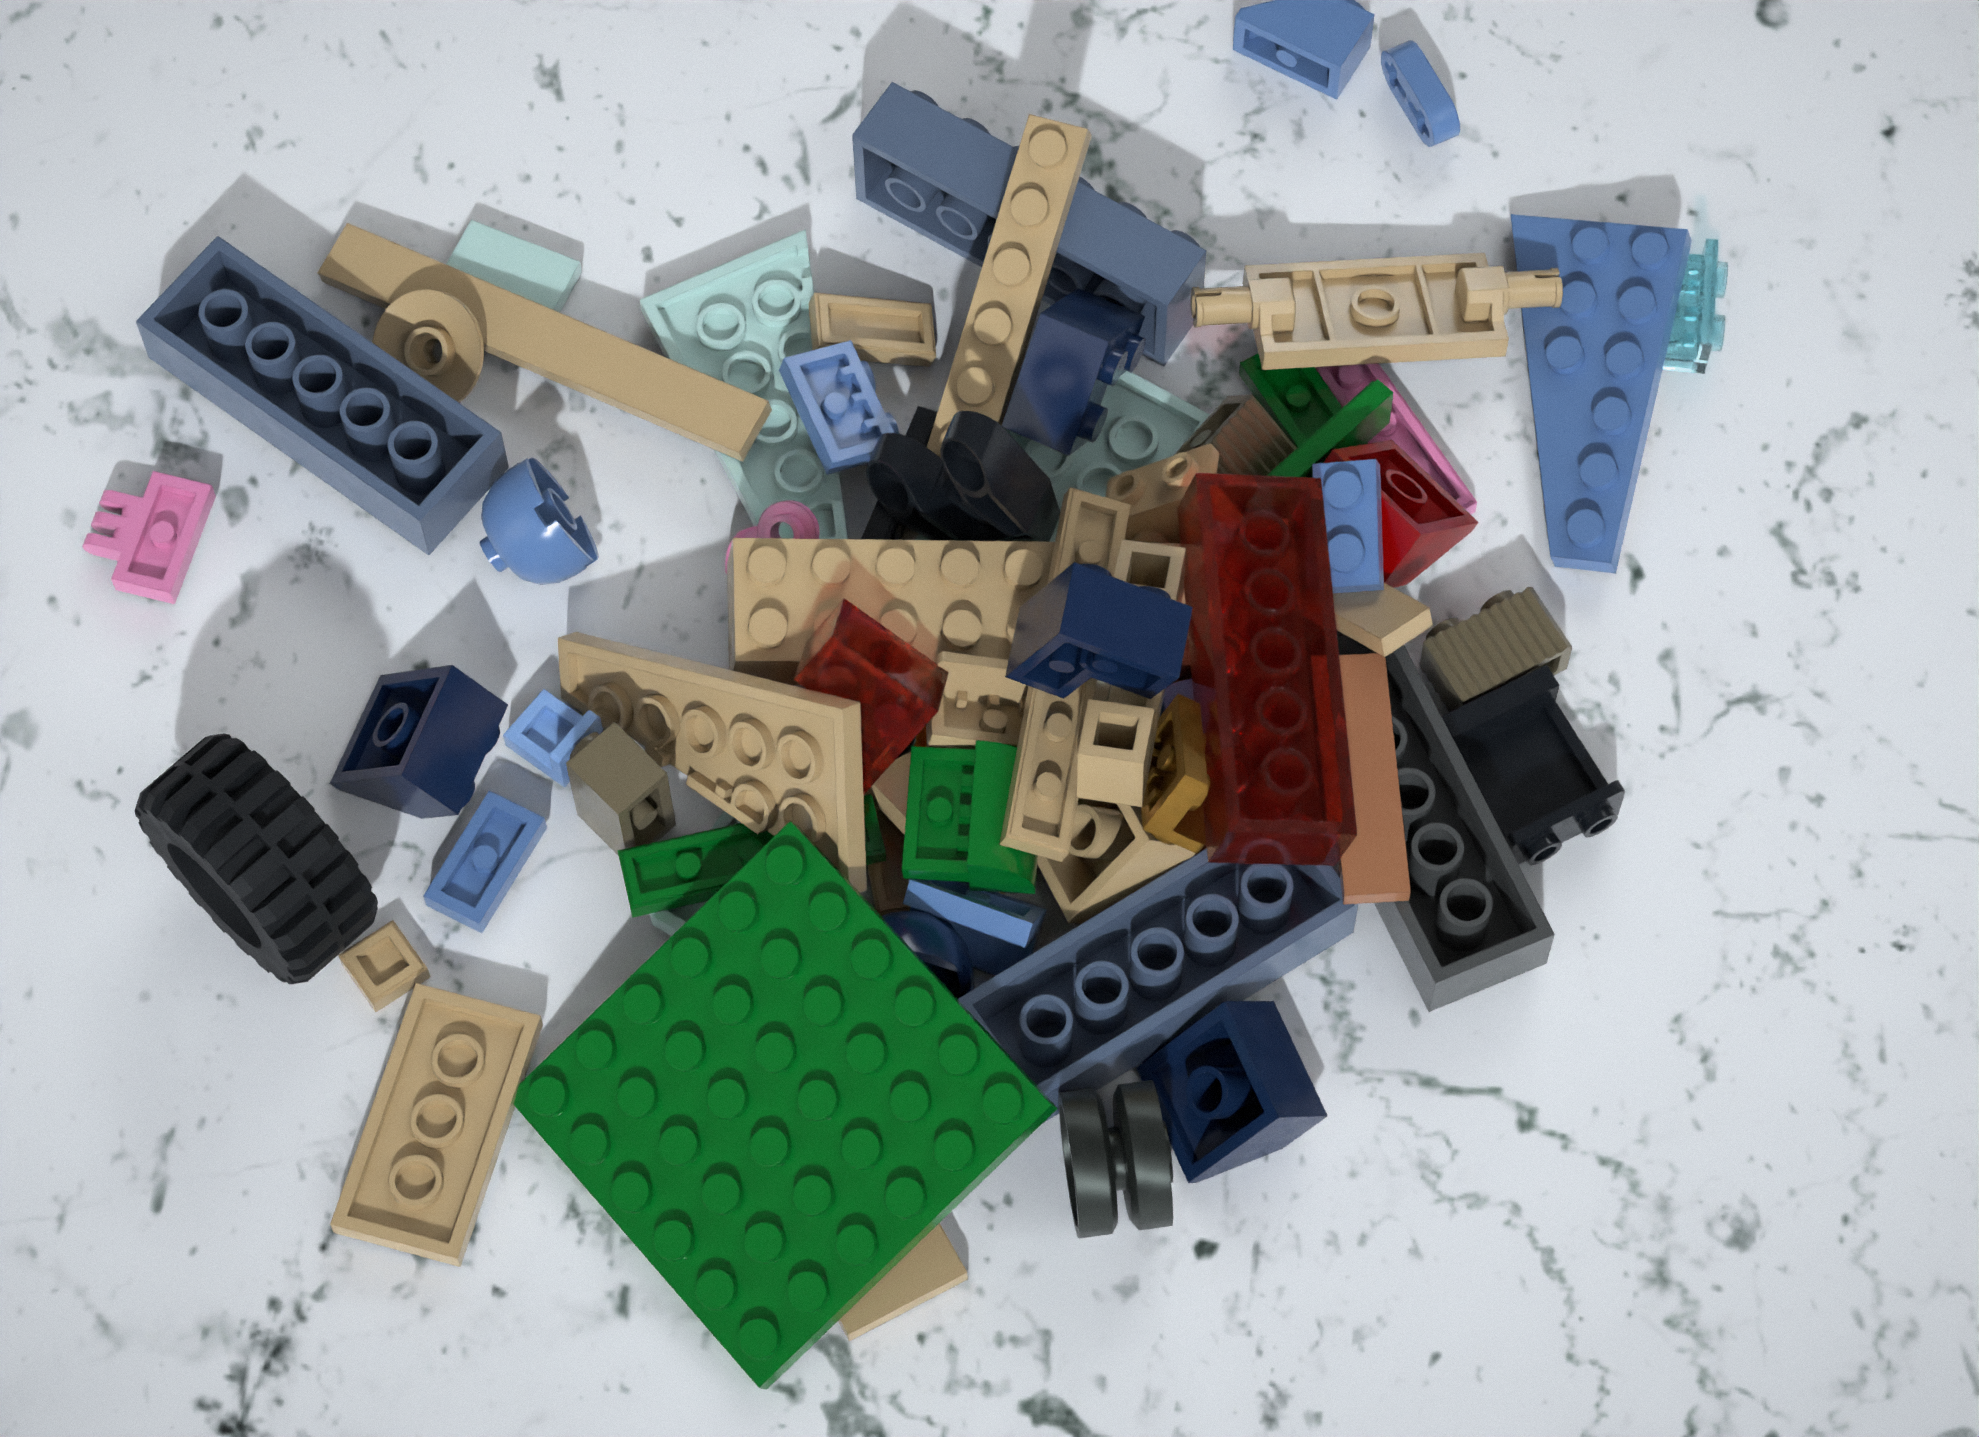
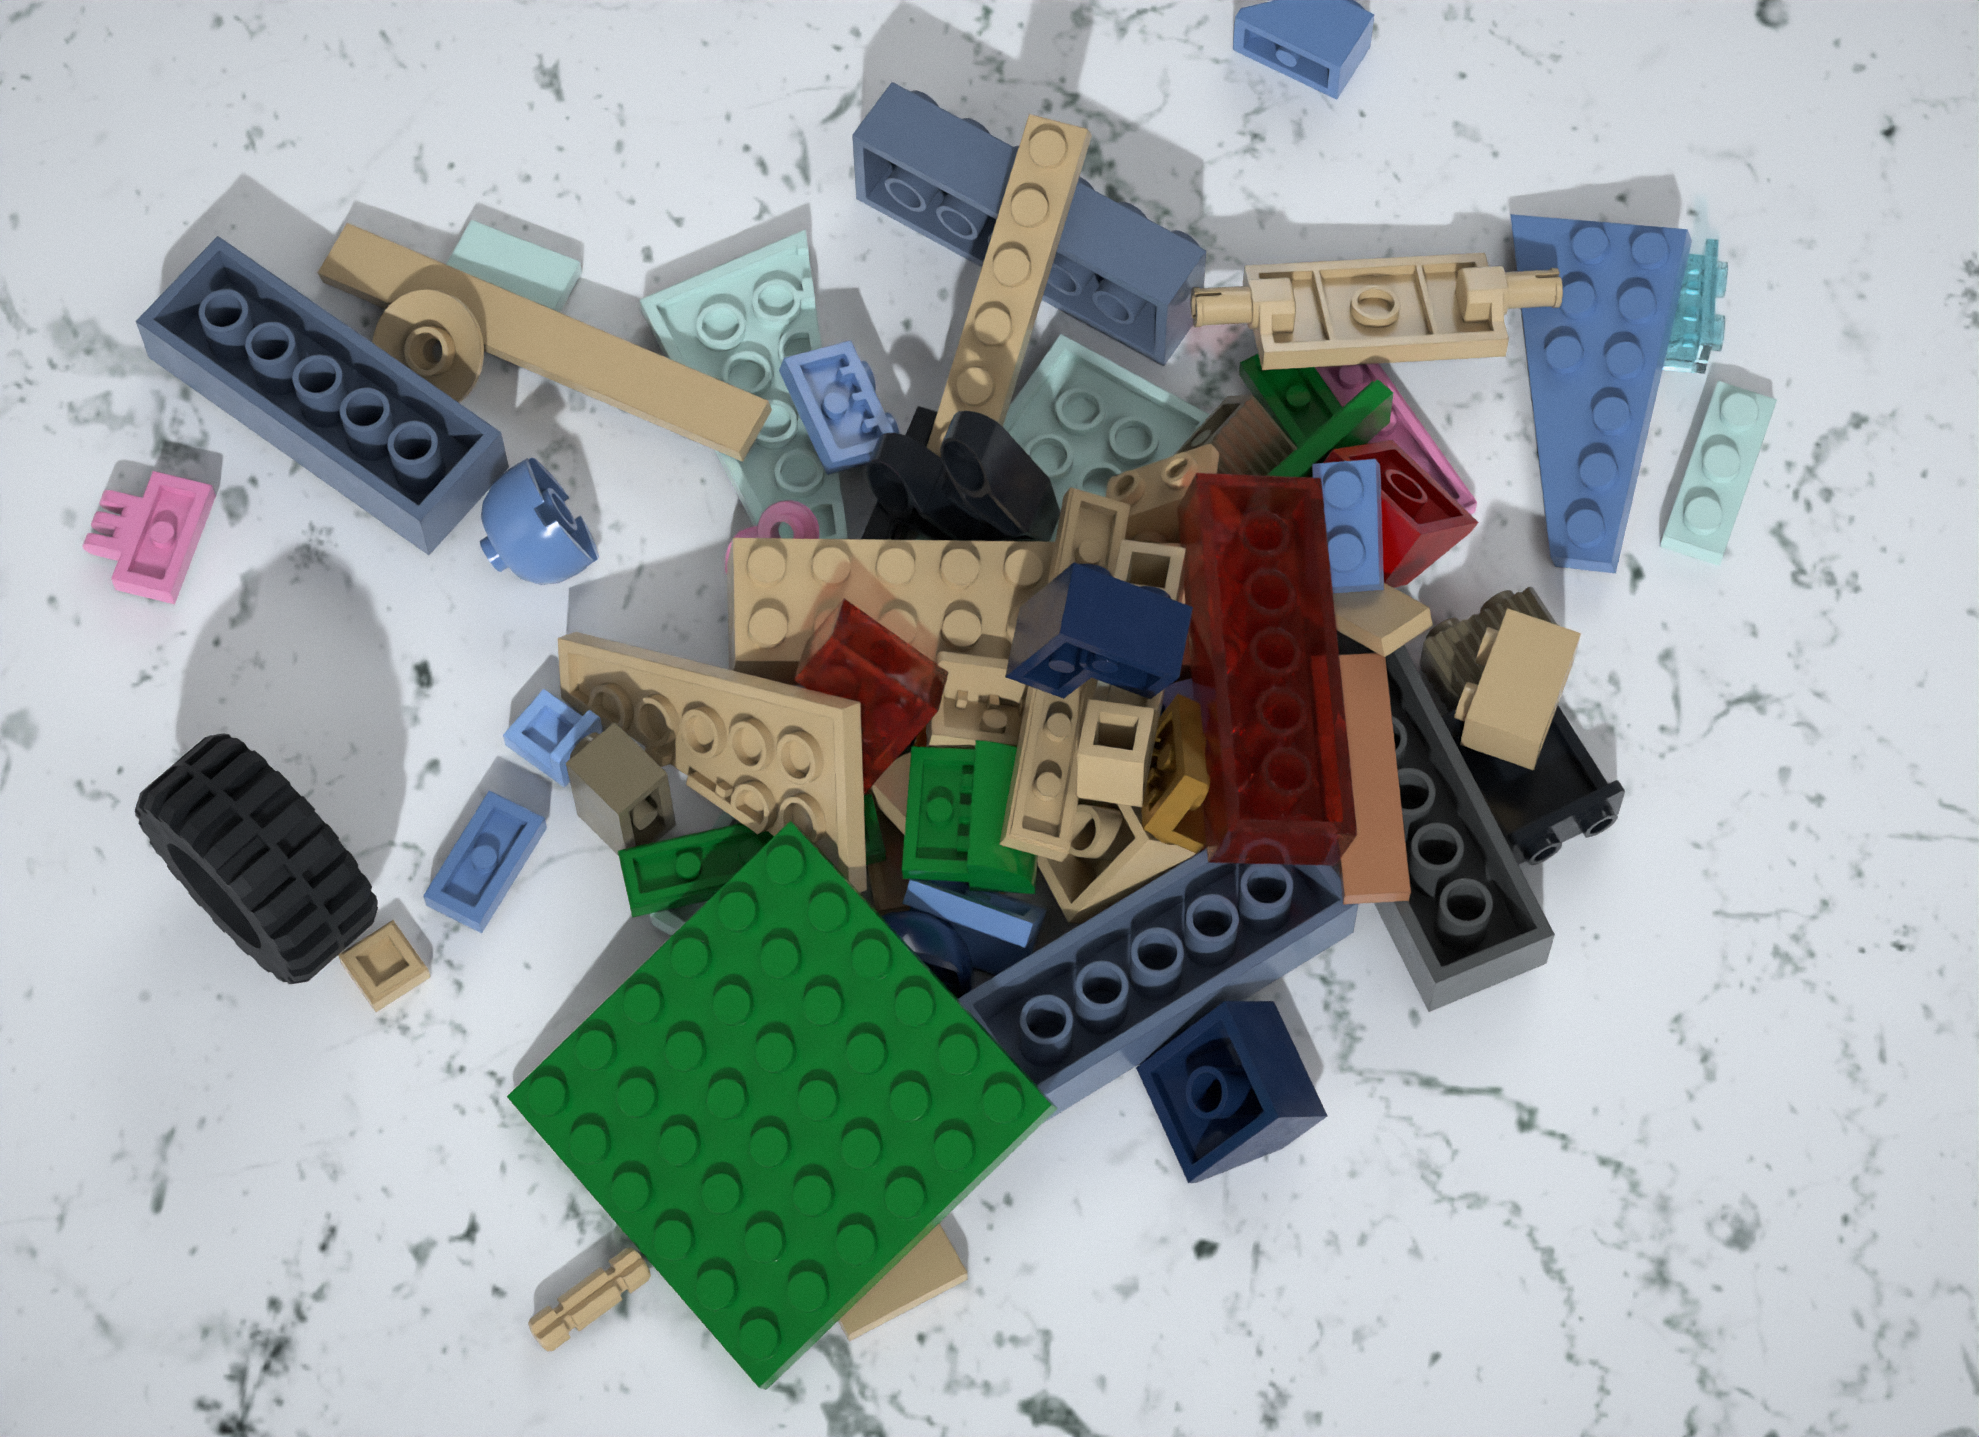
dark blue slope [329,665,508,819] -> none
tan plate [330,983,543,1267] -> none
tan tile [808,292,936,367] -> none
dark blue brick [1002,288,1146,456] -> none
pearl dark grey wheel [1058,1080,1173,1238] -> none
medium blue beam [1381,40,1460,147] -> none
none -> tan axle [528,1247,651,1351]
none -> tan brick [1454,608,1581,770]
none -> light aqua plate [1660,381,1777,566]

